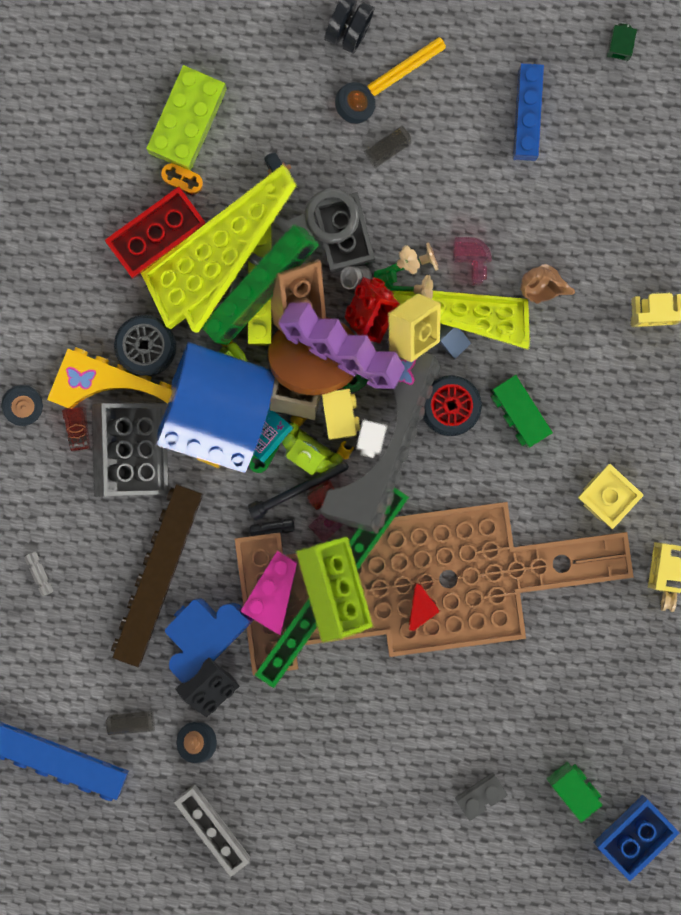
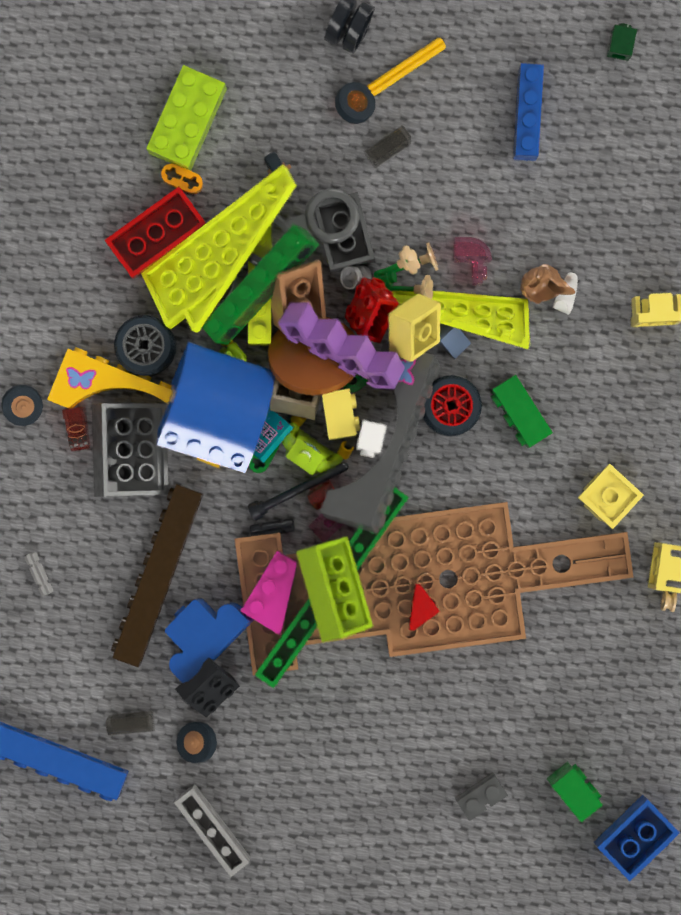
none -> white helmet [552,272,578,315]

